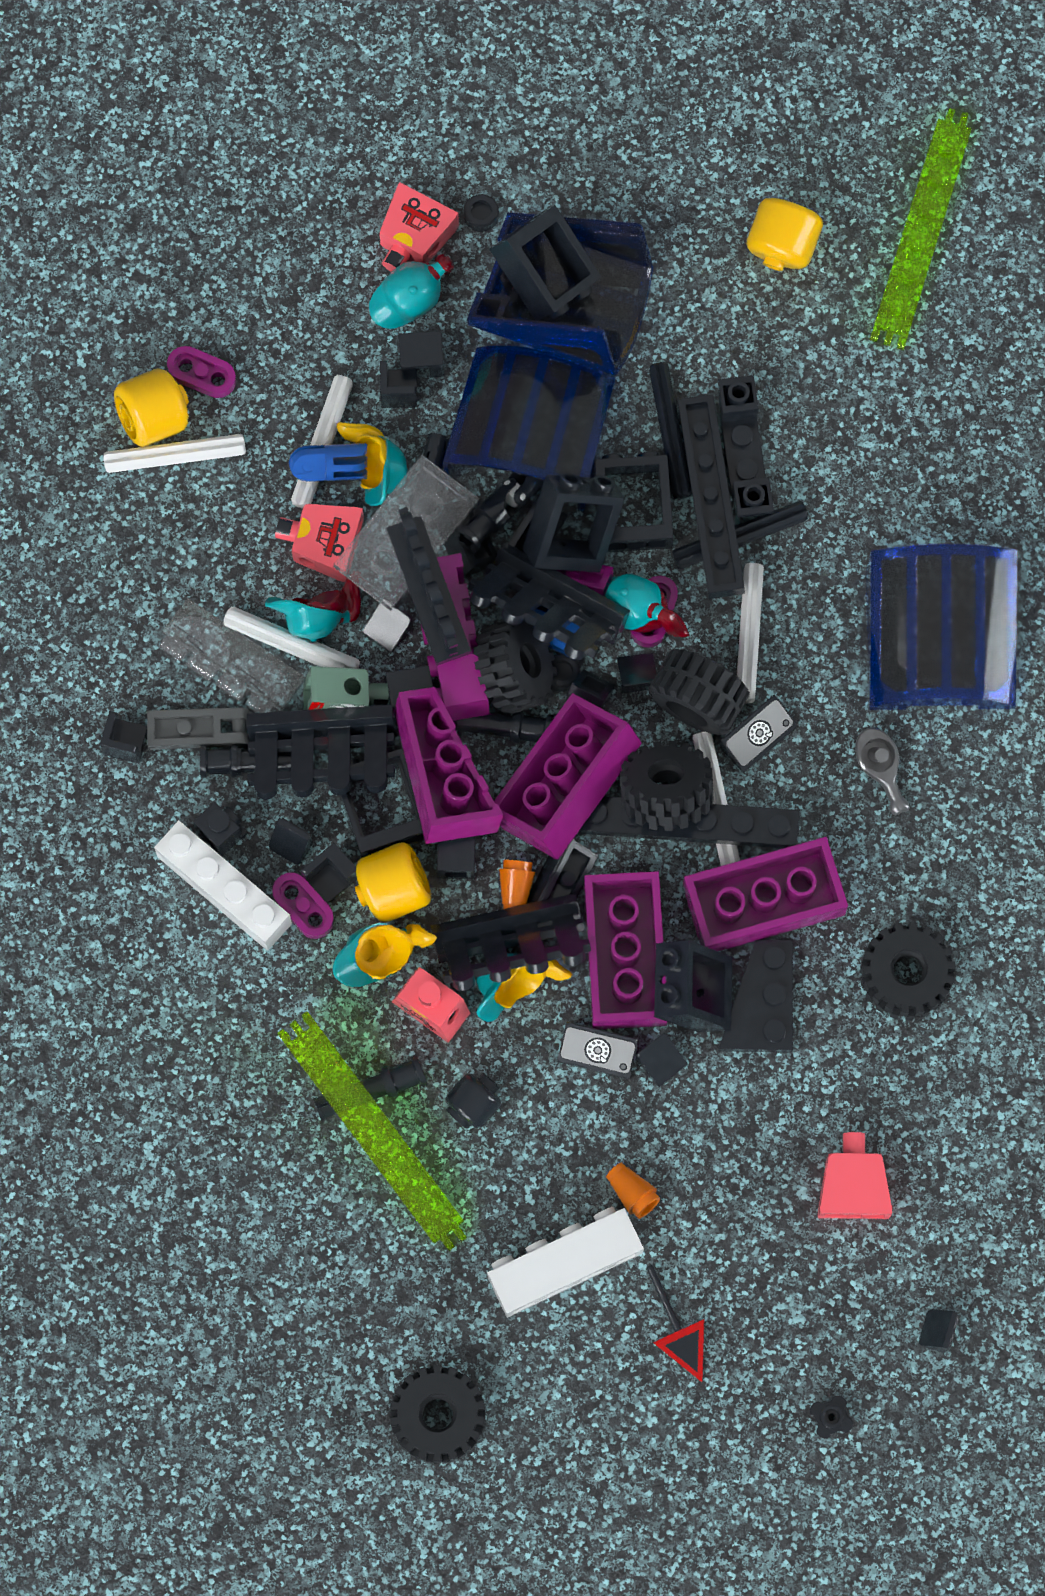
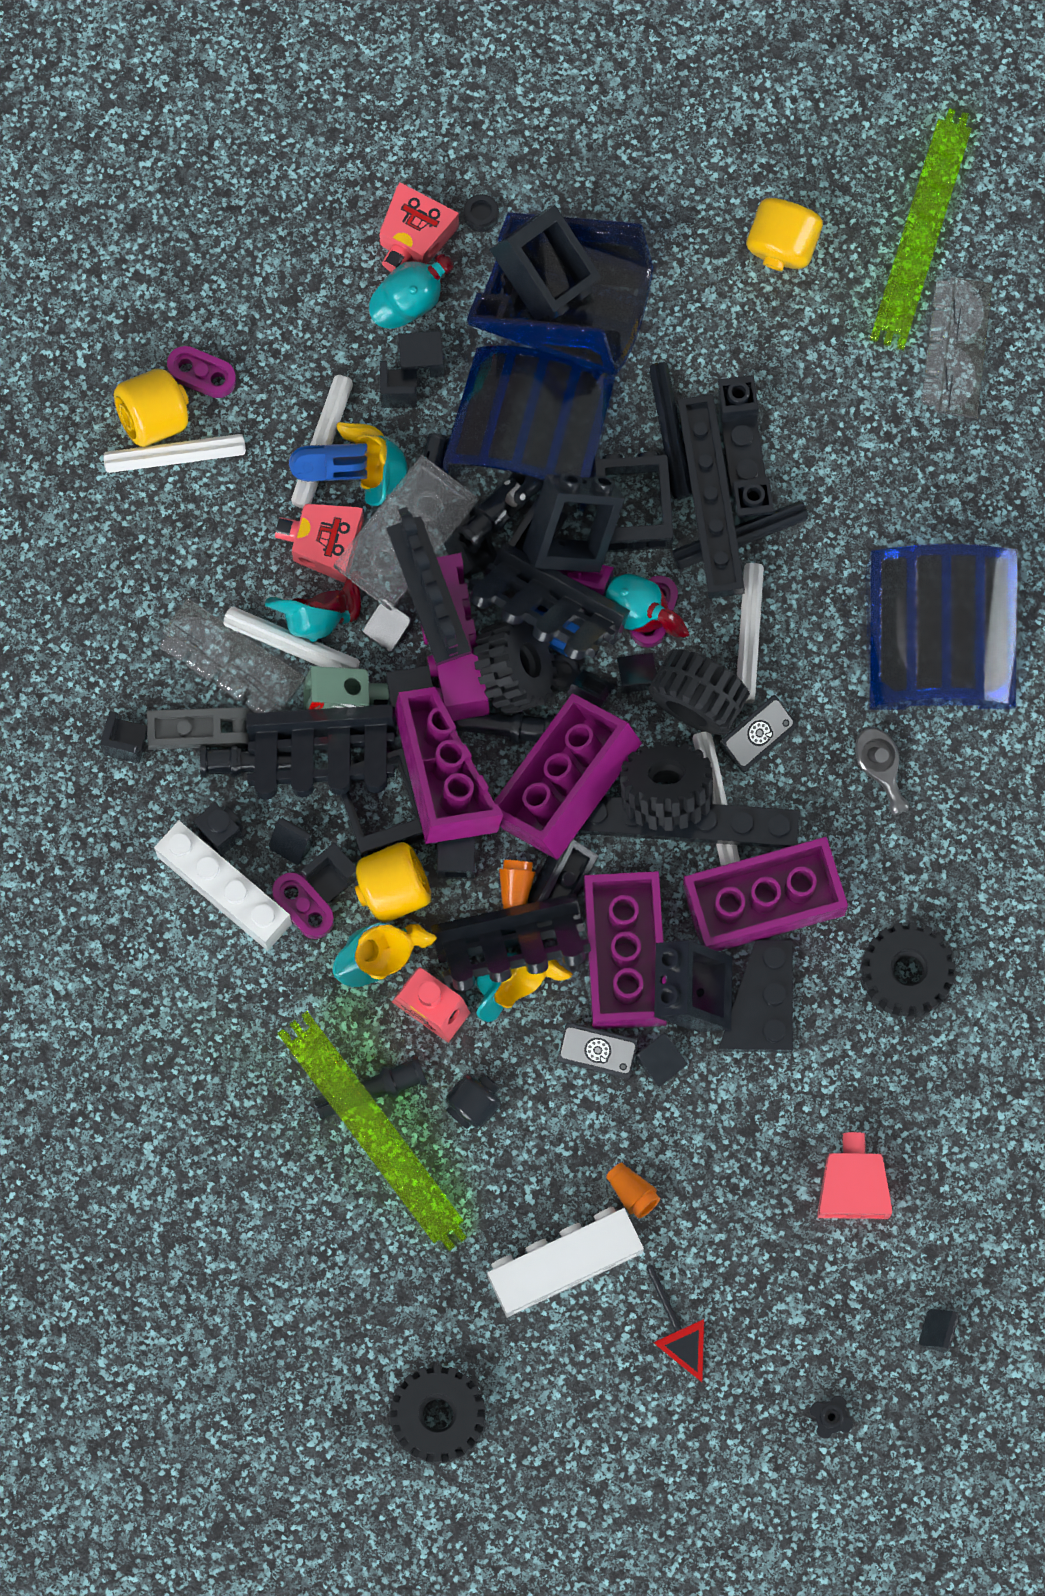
none -> clear windscreen [921,277,993,419]

